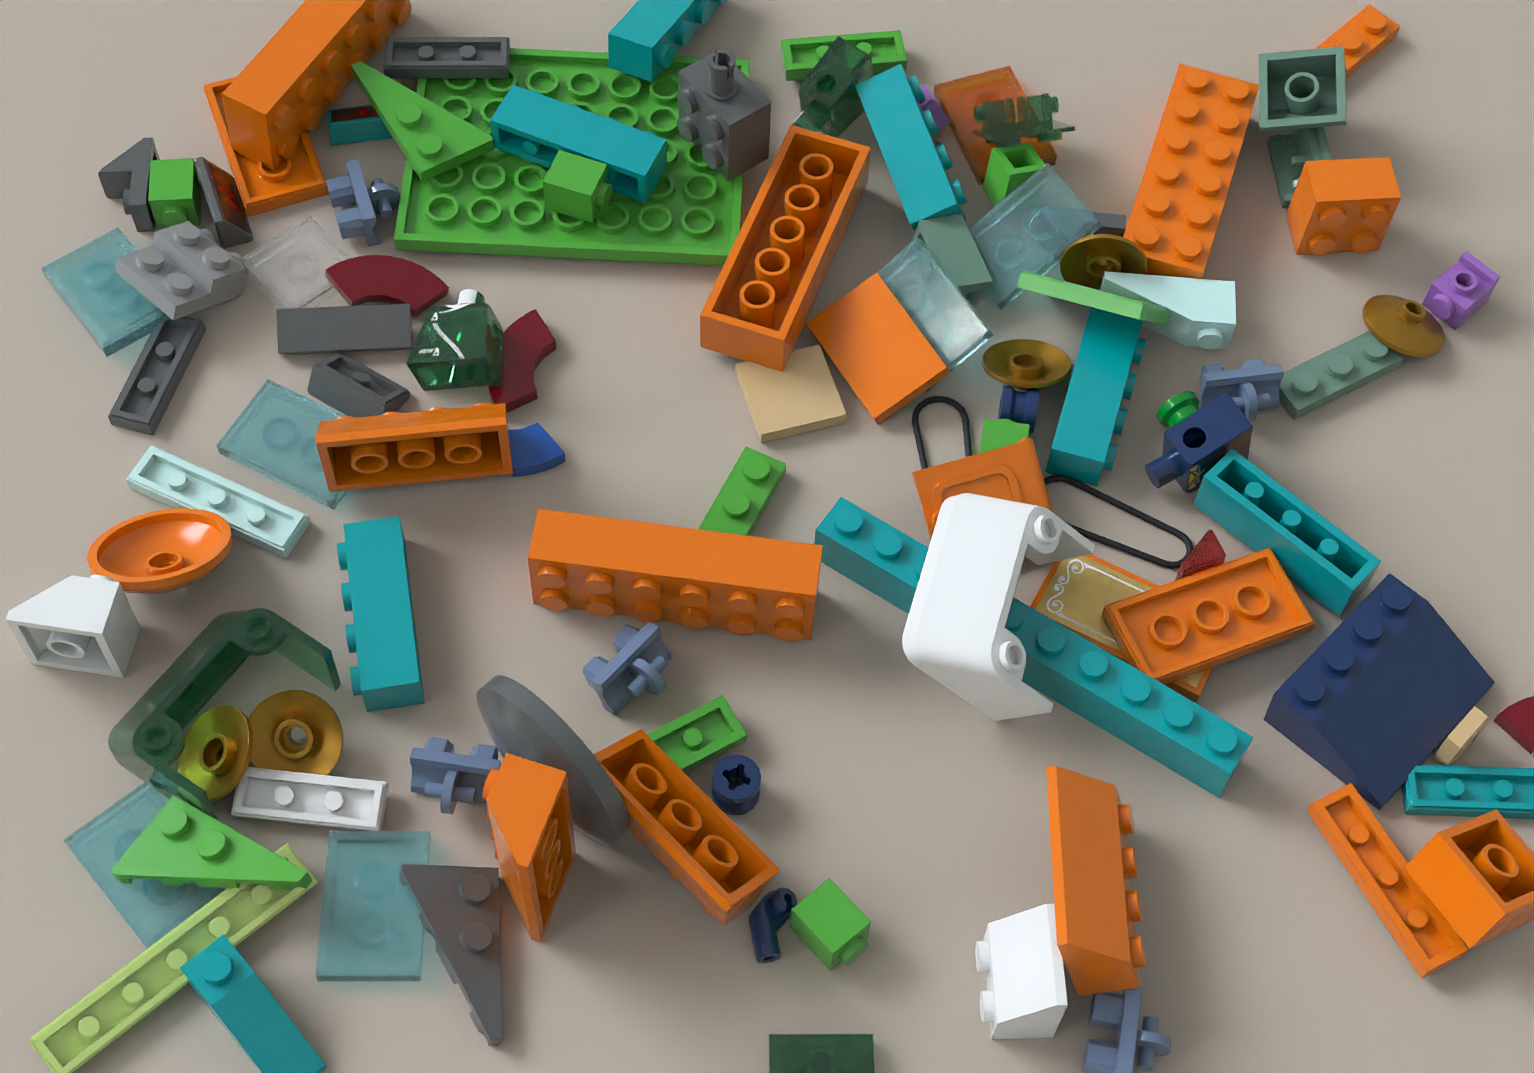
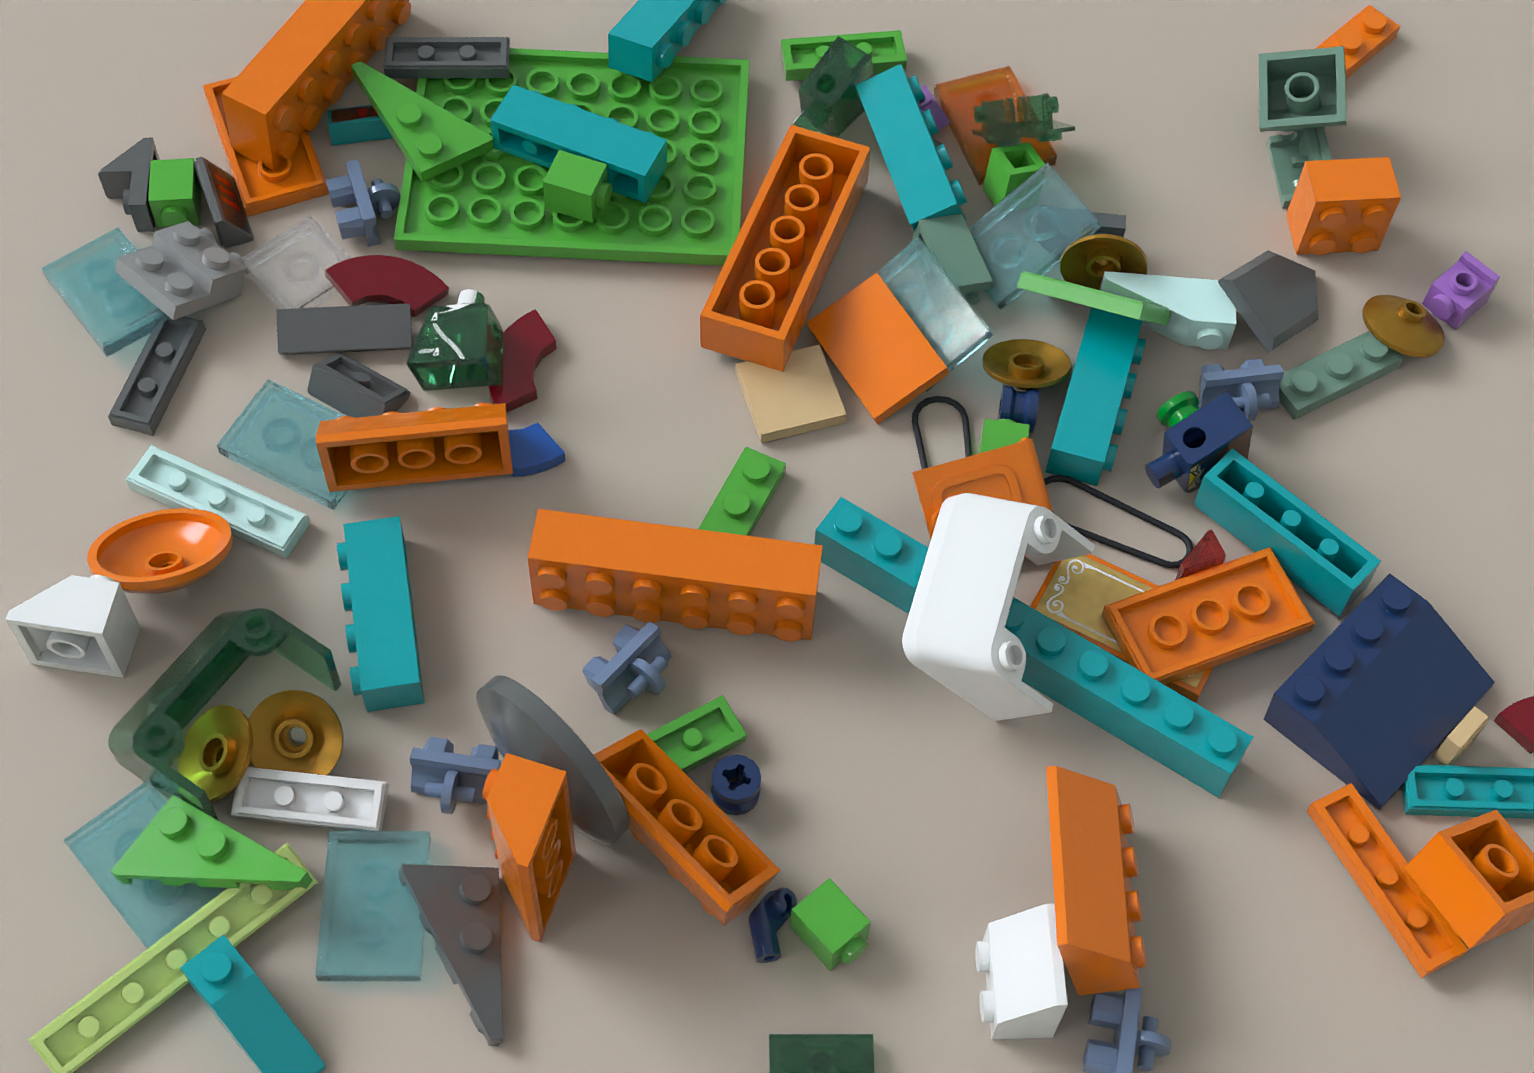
dark grey brick [677,49,771,181] -> none
orange brick [1123,63,1259,279] -> none
none -> dark grey tile [1217,250,1318,353]

